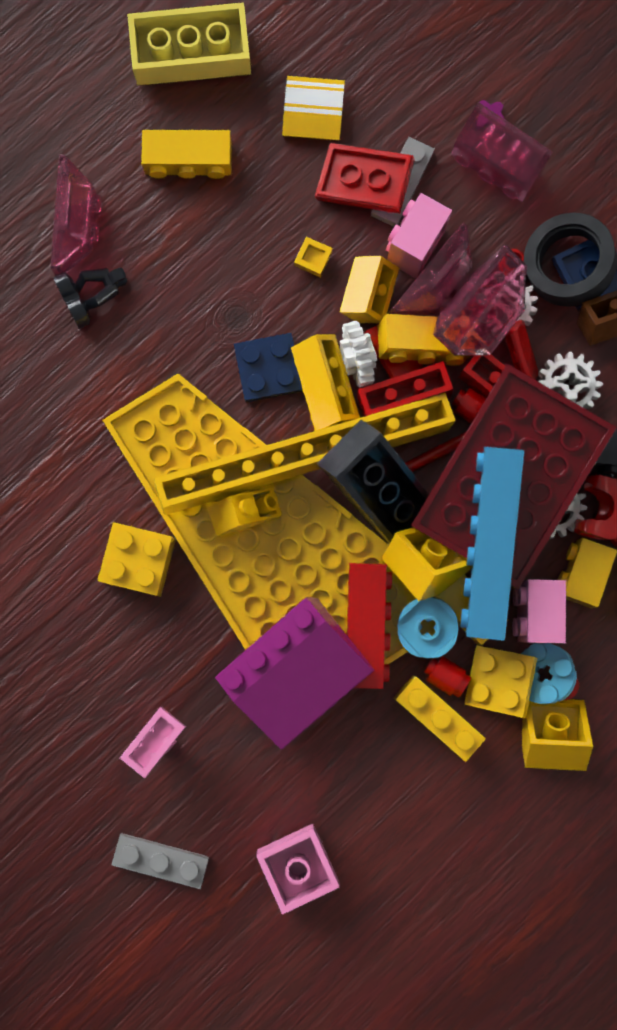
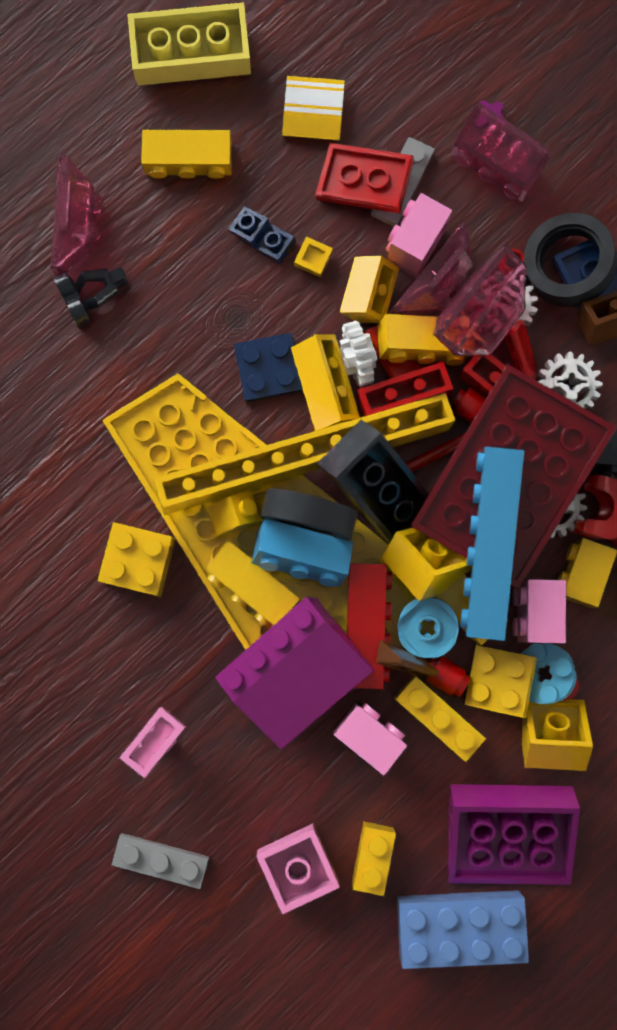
none -> yellow brick [205,540,300,628]
none -> dark blue slope [228,206,296,265]
none -> dark azure brick [251,518,353,587]
none -> black tyre [260,488,358,540]
none -> bright pink brick [333,702,407,776]
none -> yellow brick [352,821,396,896]
none -> reddish brown slope [376,640,438,677]
none -> medium blue brick [396,890,529,969]
none -> magenta slope [448,784,580,885]

